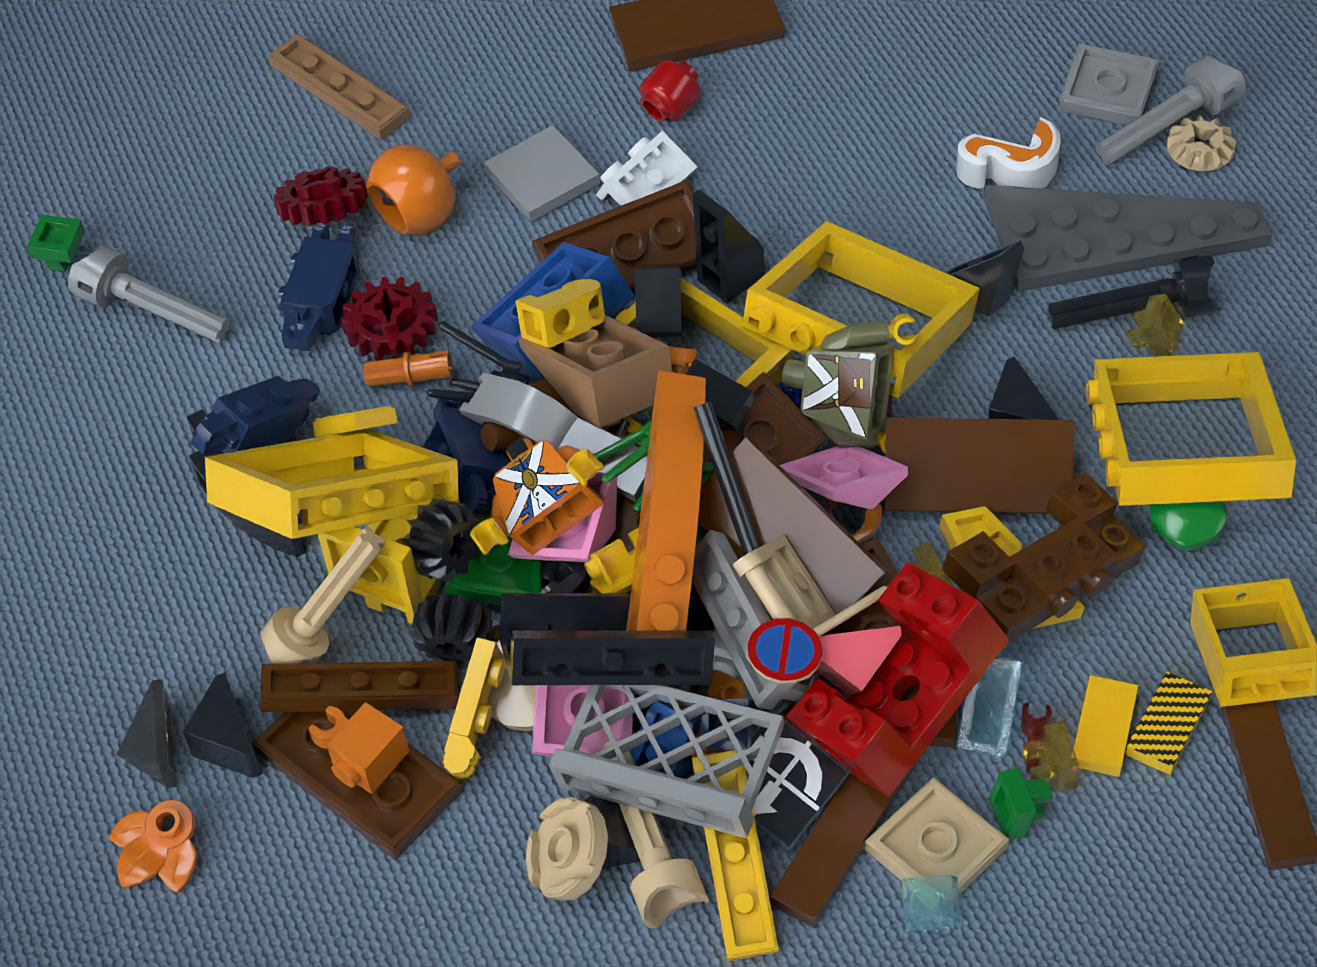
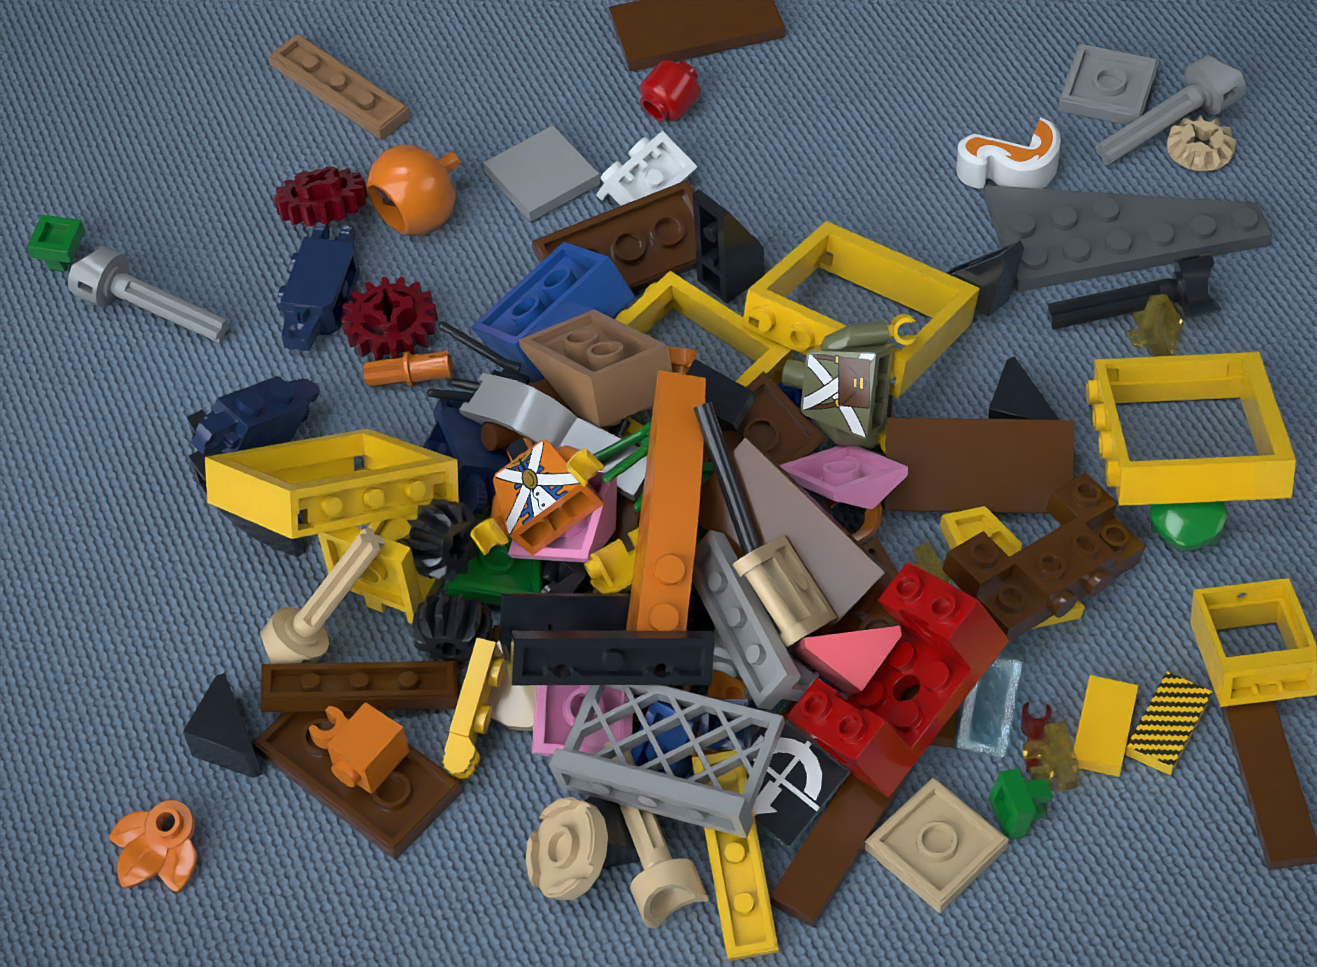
clear smoke slope [116,679,177,788] -> none
yellow tile [313,406,398,437] -> none
yellow leg [515,279,606,348] -> none
black slope [635,263,682,338] -> none
piece [747,586,887,684] -> none
clear light blue plate [902,875,961,932] -> none

